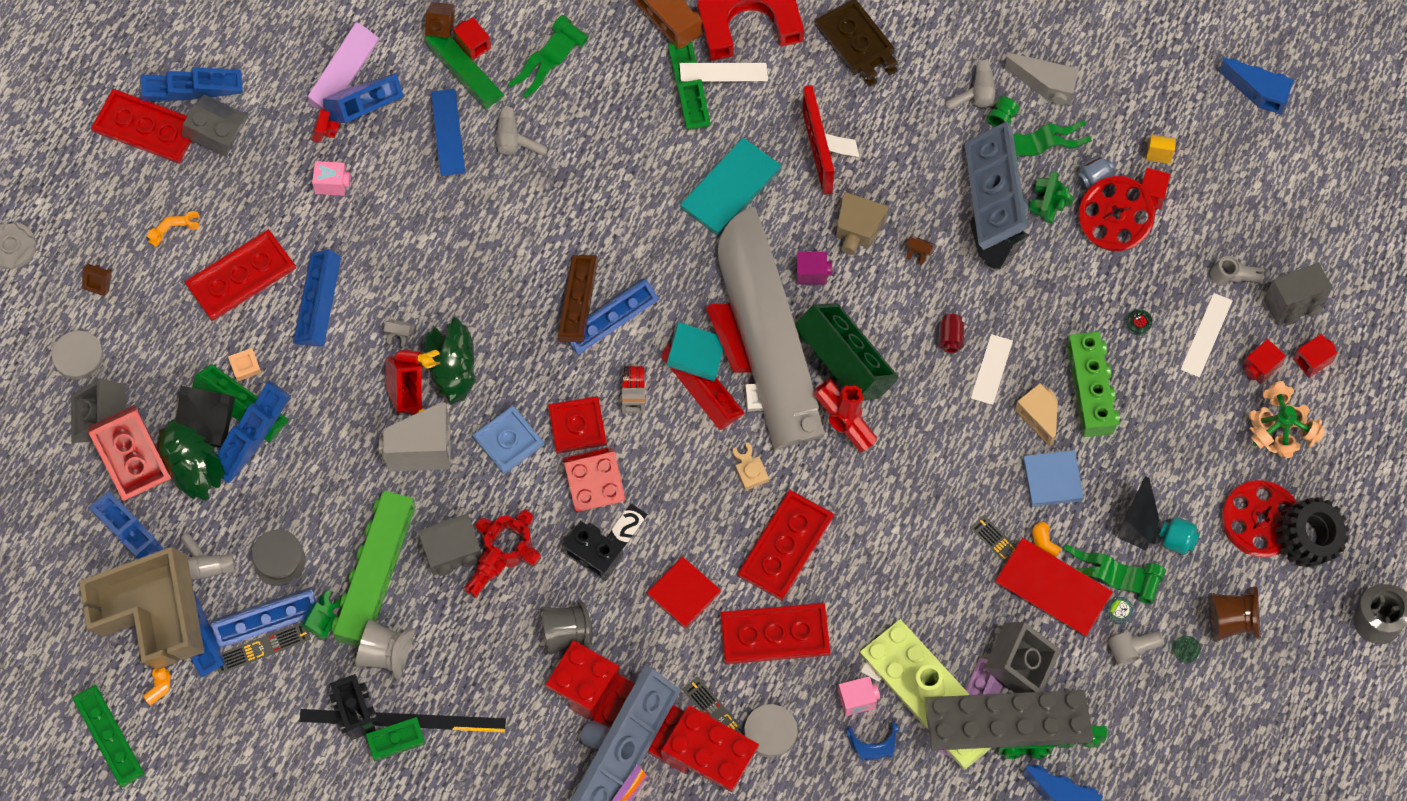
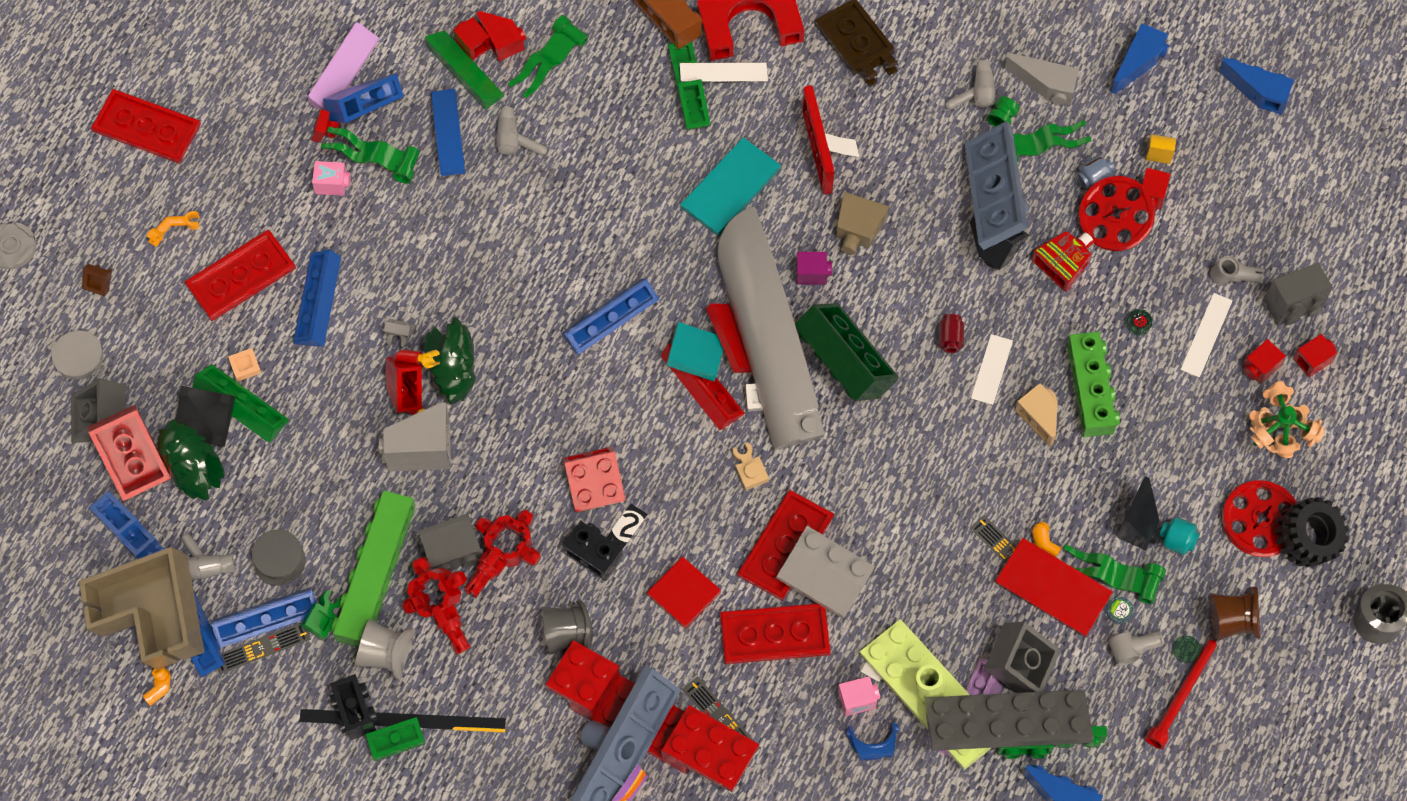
green tile [72,684,145,788] -> none
blue slope [140,67,243,101] -> none
dark grey slope [182,94,248,157] -> none
blue slope [217,382,291,483] -> none
reddish brown brick [425,2,455,38] -> none
medium blue tile [472,406,545,475] -> none
red tile [548,396,607,454] -> none
reddish brown tile [558,255,598,342] -> none
leg [622,365,645,413] -> none
light grey tile [744,704,798,758] -> none
red piece [813,379,877,452] -> none
reddish brown tile [906,236,936,265] -> none
medium blue tile [1023,450,1084,507] -> none
green hips [1030,172,1074,223] -> none
none -> green flag [320,127,420,184]
none -> red piece [402,557,471,655]
none -> red slope [476,11,526,61]
none -> light grey slope [776,526,875,619]
none -> red torso [1032,231,1094,292]
none -> blue slope [1111,23,1170,94]
none -> red piece [1145,639,1217,750]

